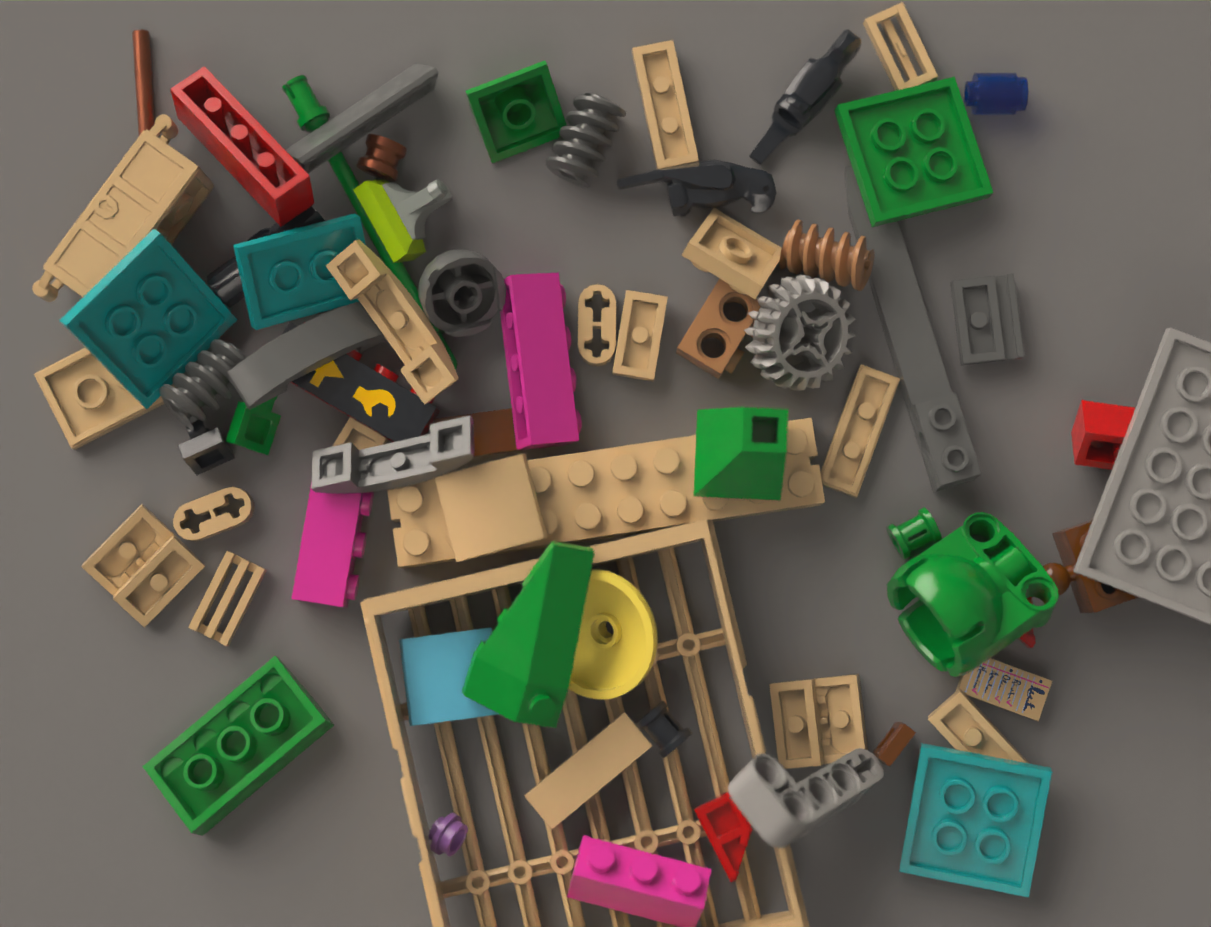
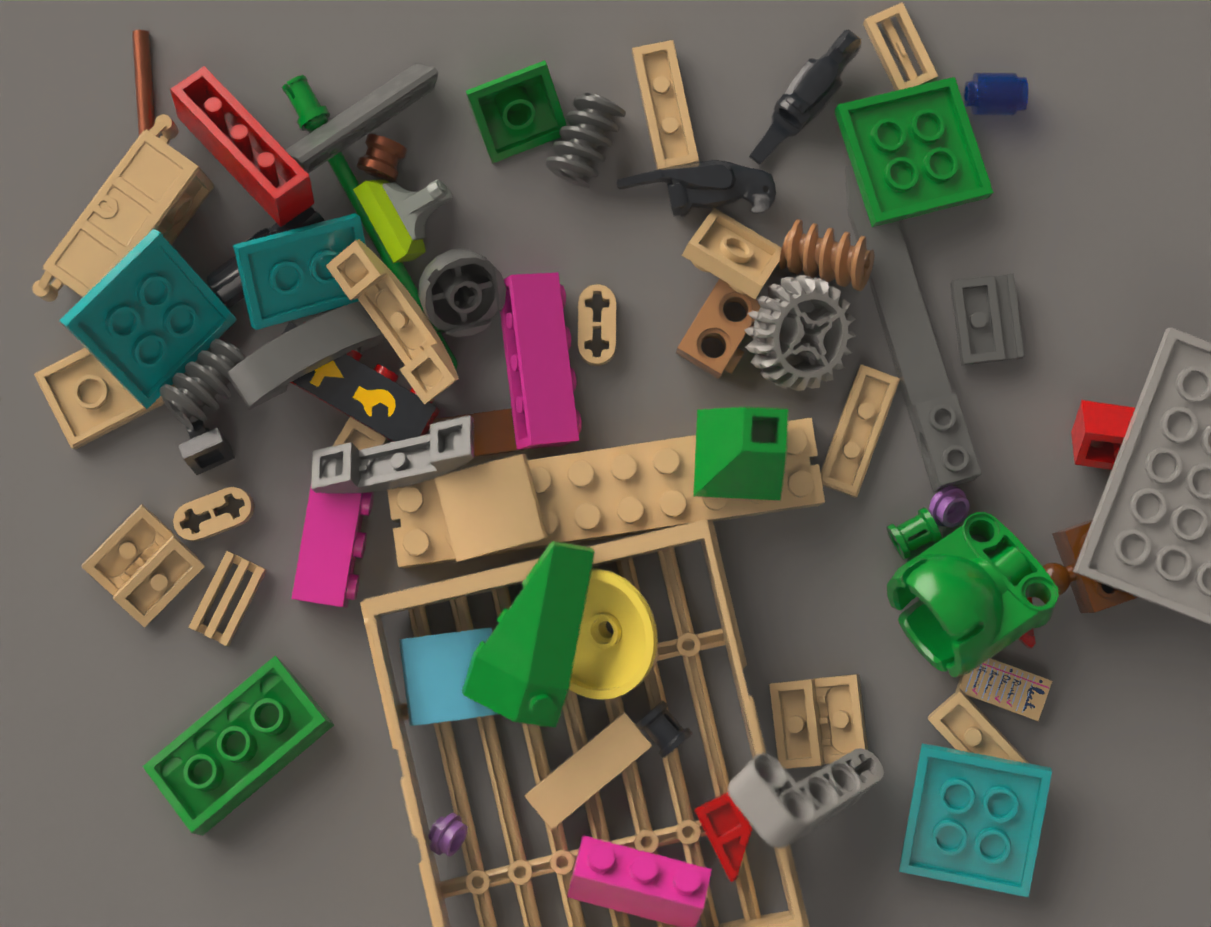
green plate [225,396,281,455] -> none
tan plate [612,290,668,382] -> none
reddish brown tile [872,722,916,767] -> none
none -> medium lavender plate [929,486,970,528]

